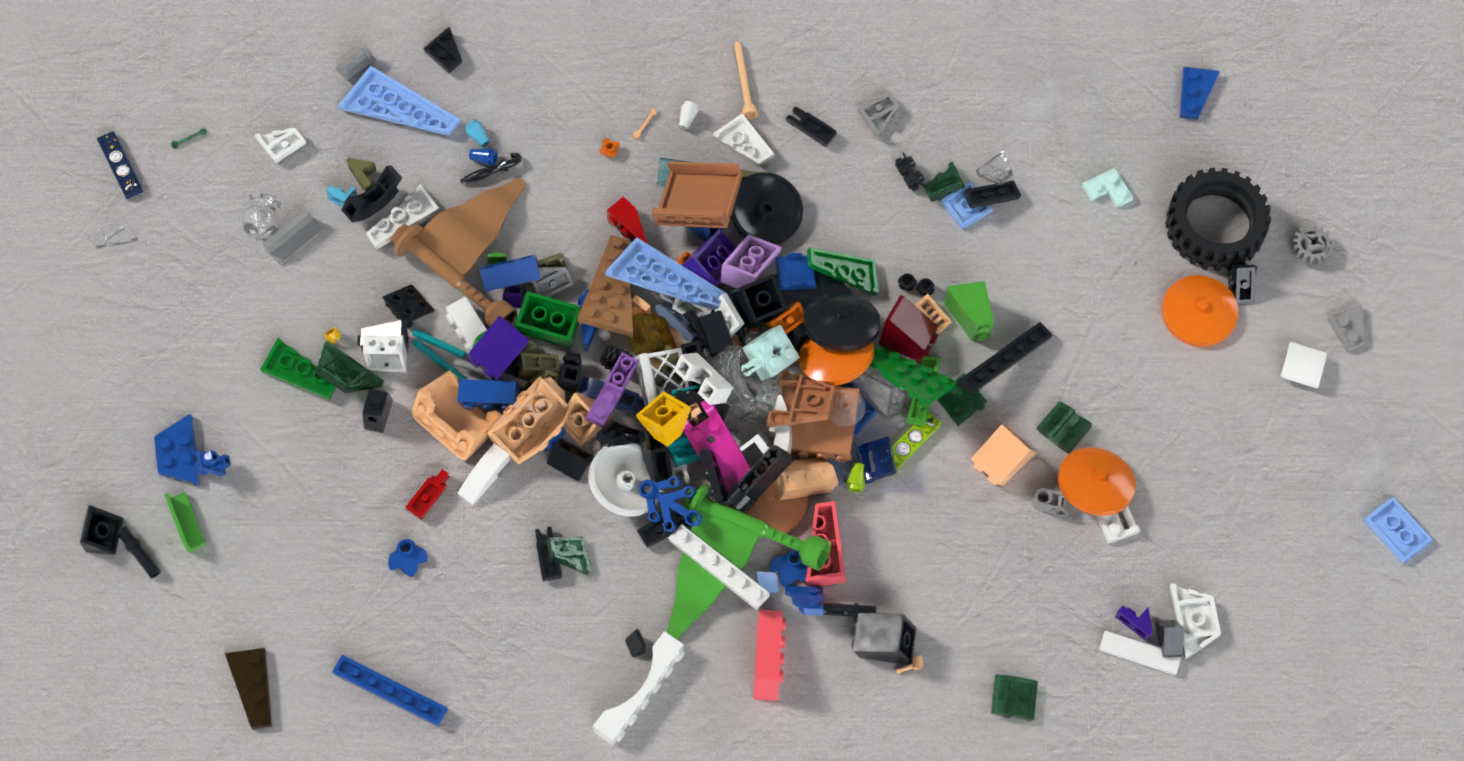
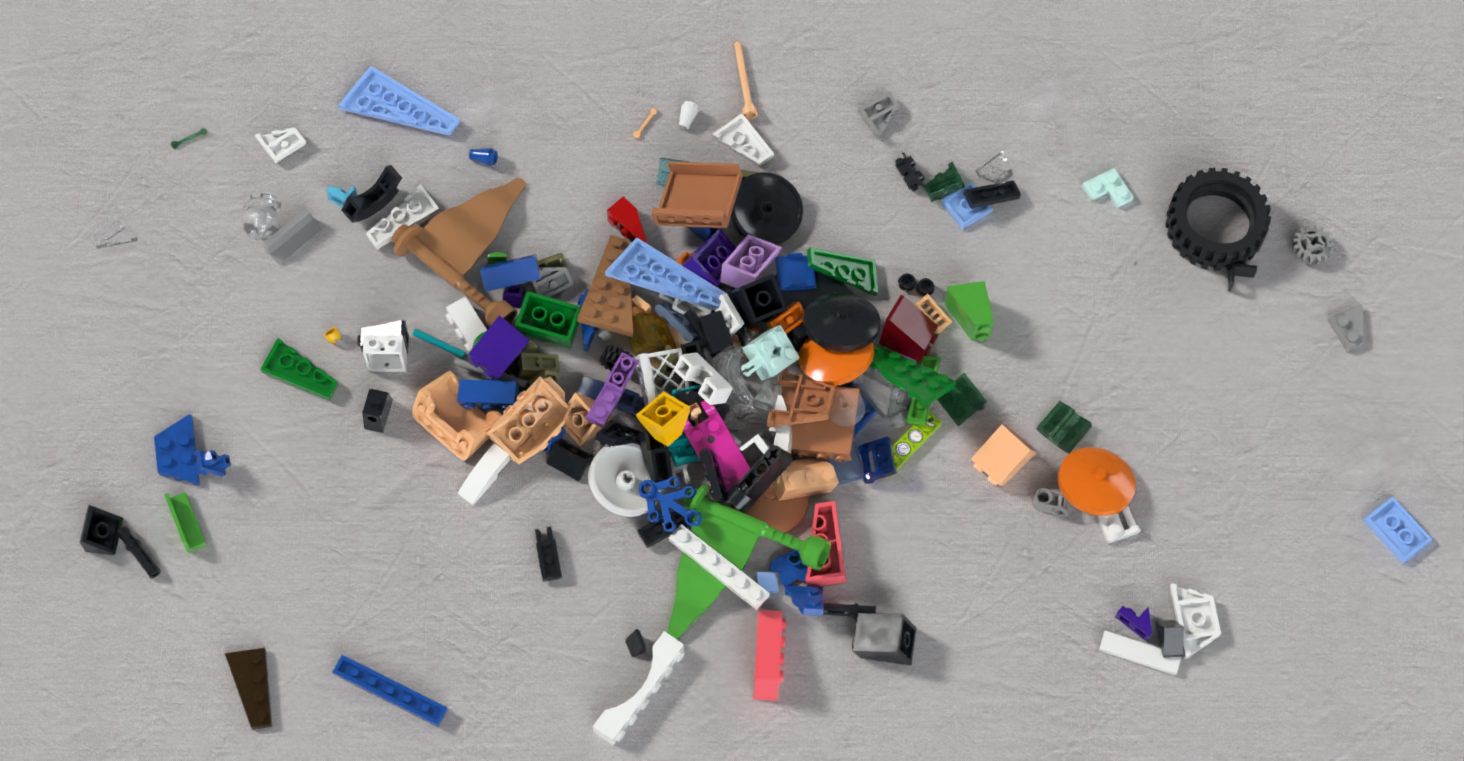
tile [97,131,144,199] -> none
clear green wing [316,340,384,394] -> none
light grey hinge [336,47,376,81] -> none
olive slope [346,158,377,192] -> none
black hinge [382,284,434,329] -> none
blue plate [388,539,427,577] -> none
red hinge [405,469,450,520] -> none
teal bar [413,339,467,379] -> none
black wing [423,27,462,74] -> none
black piece [460,153,522,184] -> none
medium azure cone [465,119,490,147] -> none
clear green wing [546,536,592,574] -> none
black brick [557,351,582,393] -> none
orange plate [599,138,620,157] -> none
black hinge [785,107,837,147] -> none
lime cone [846,463,865,493] -> none
light nougat hand [896,656,923,674] -> none
black plate [958,322,1053,396] -> none
clear green slope [991,674,1038,721] -> none
orange dish [1162,275,1238,347] -> none
blue wing [1179,67,1220,120] -> none
slope [1232,265,1256,304] -> none
white slope [1280,342,1327,389] -> none

